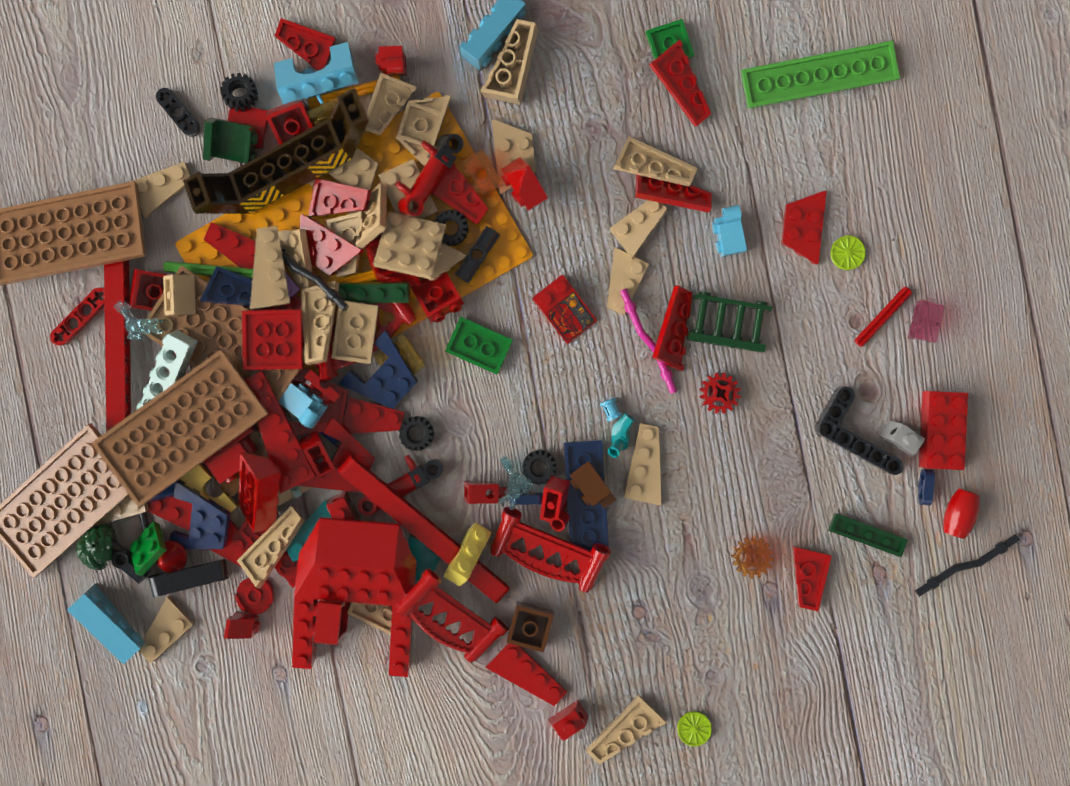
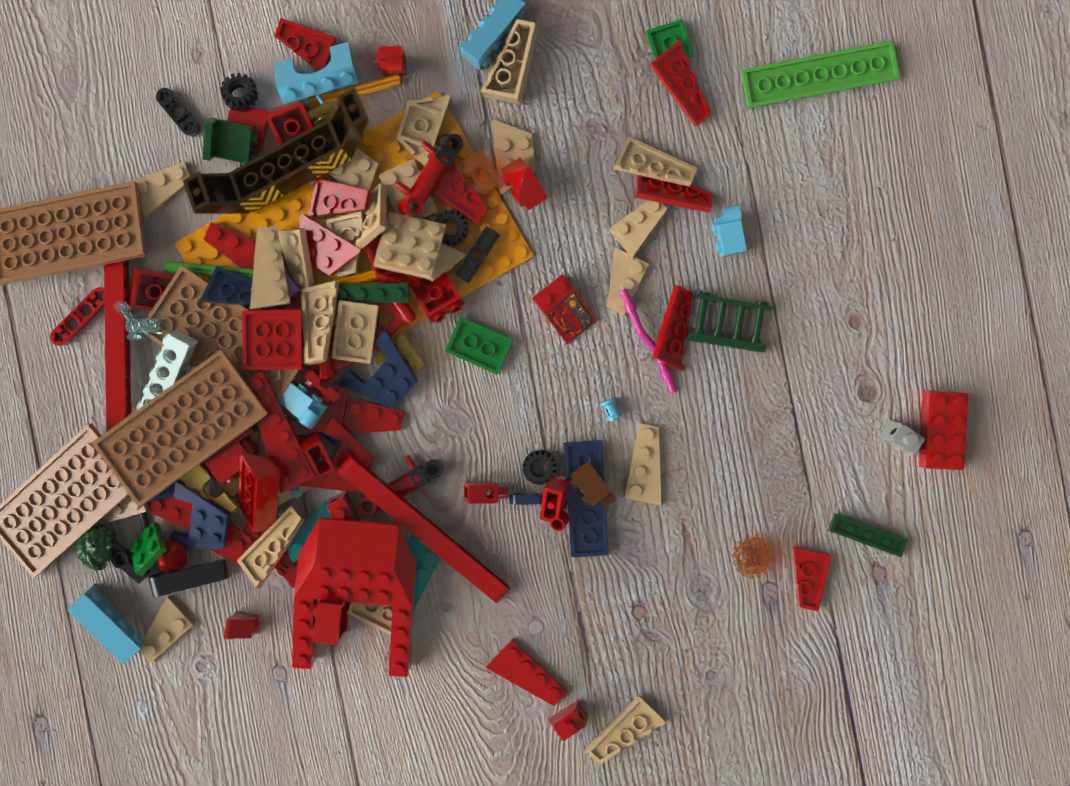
tan panel [163,275,196,316] -> none
red tile [235,578,275,615] -> none
black bar [281,246,349,311] -> none
tan wing [365,73,417,136] -> none
red piece [395,568,509,663] -> none
black tyre [399,416,434,451] -> none
light yellow arch [443,522,492,587] -> none
red piece [490,507,611,593] -> none
clear light blue piece [500,456,531,510] -> none
reddish brown brick [506,601,554,653] -> none
teal arm [608,413,635,458] -> none
lime wheel [677,711,712,747] -> none
red gear [699,373,741,414] -> none
red wing [781,191,827,265] -> none
black beam [815,386,904,475] -> none
lime wheel [830,235,866,270] -> none
red axle [854,287,912,347] -> none
clear pink panel [907,300,945,343] -> none
black bar [915,534,1020,597] -> none
dark blue beam [918,469,935,506] -> none
red piece [943,488,980,539] -> none

